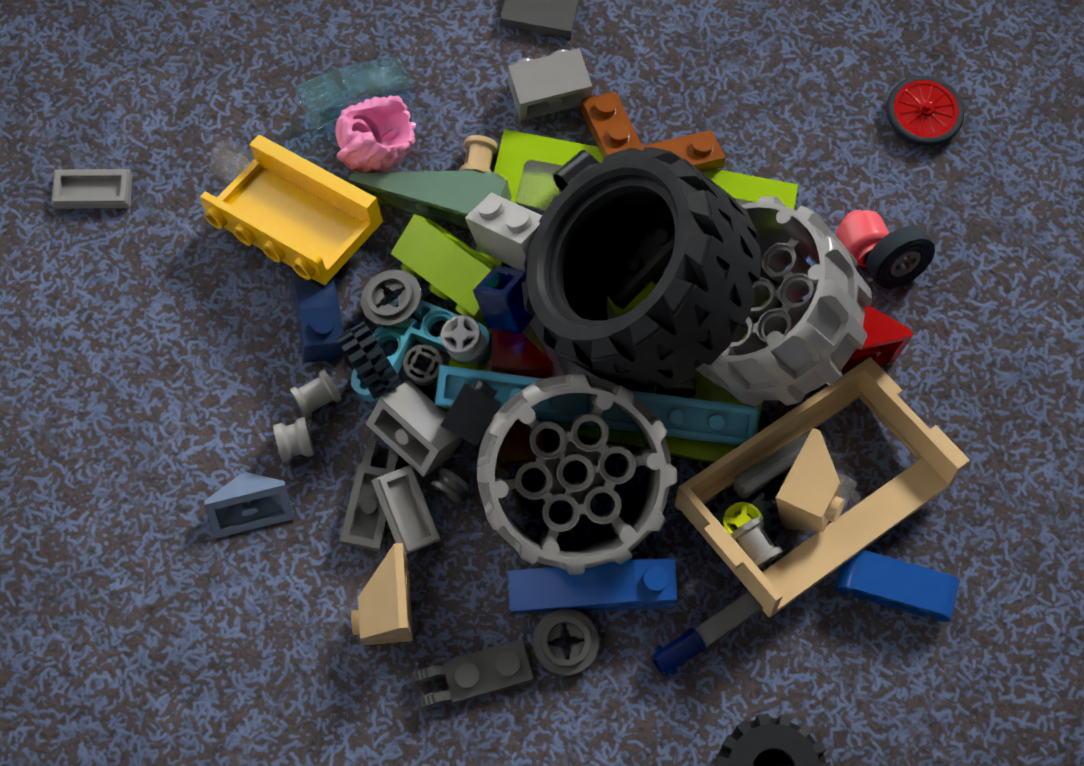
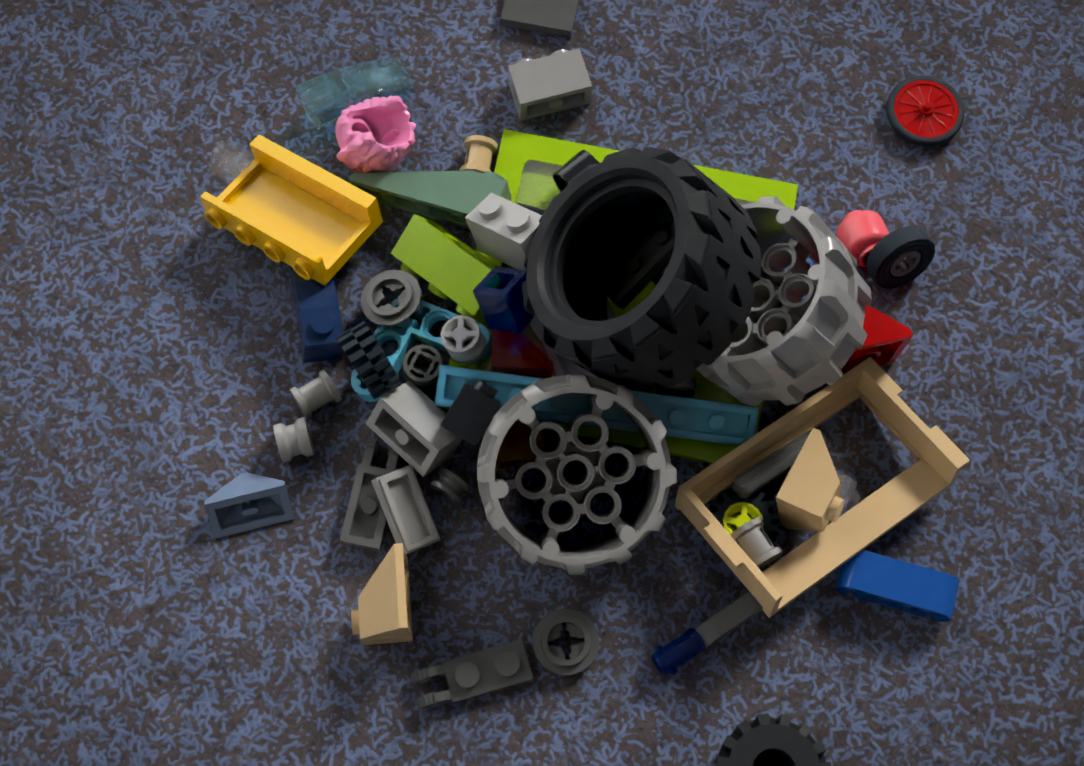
light grey tile [51,169,133,209] -> none
blue slope [509,559,677,612] -> none
dark orange plate [580,92,726,172] -> none

